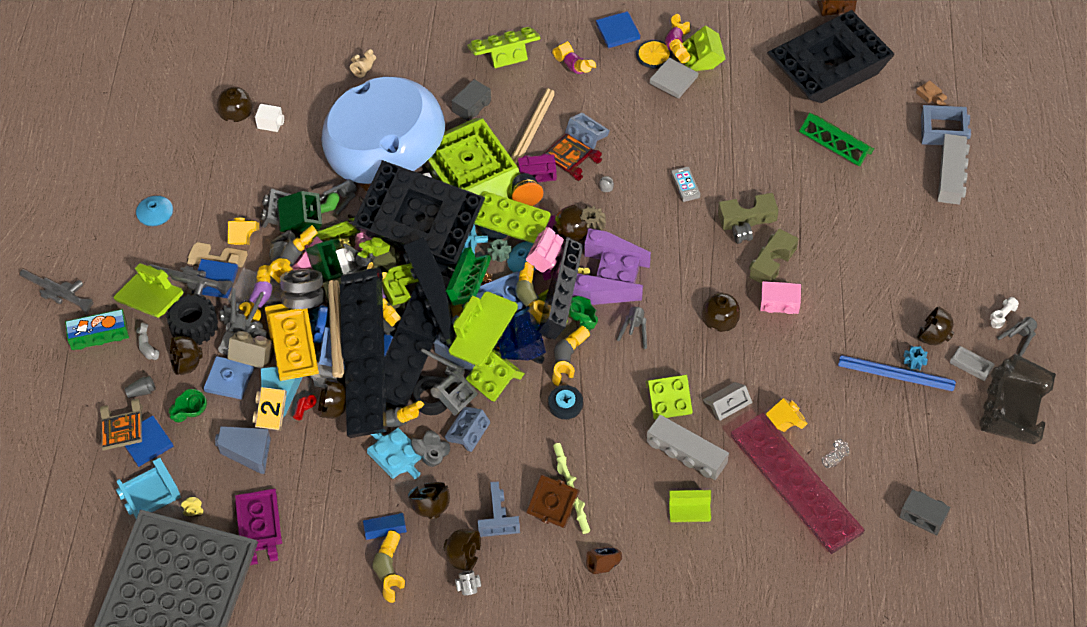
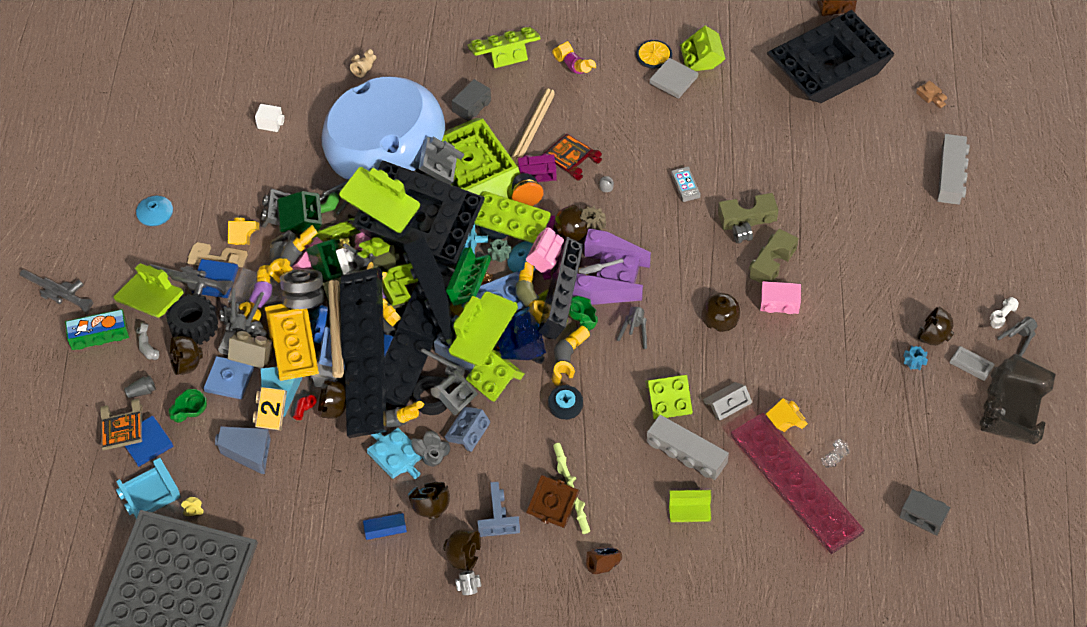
dark brown cylinder [217,87,253,122] -> none
magenta tile [235,489,282,565] -> none
yellow piece [373,531,405,603] -> none
sand blue bracket [565,113,610,149] -> none
blue tile [596,11,640,48] -> none
yellow piece [665,14,691,63] -> none
green fence [799,113,875,166] -> none
axle [838,355,956,391] -> none
sand blue window [921,105,971,145] -> none
none -> lime bracket [340,167,420,233]
none -> dark grey plate [419,136,464,184]
none -> light grey piece [579,258,624,275]

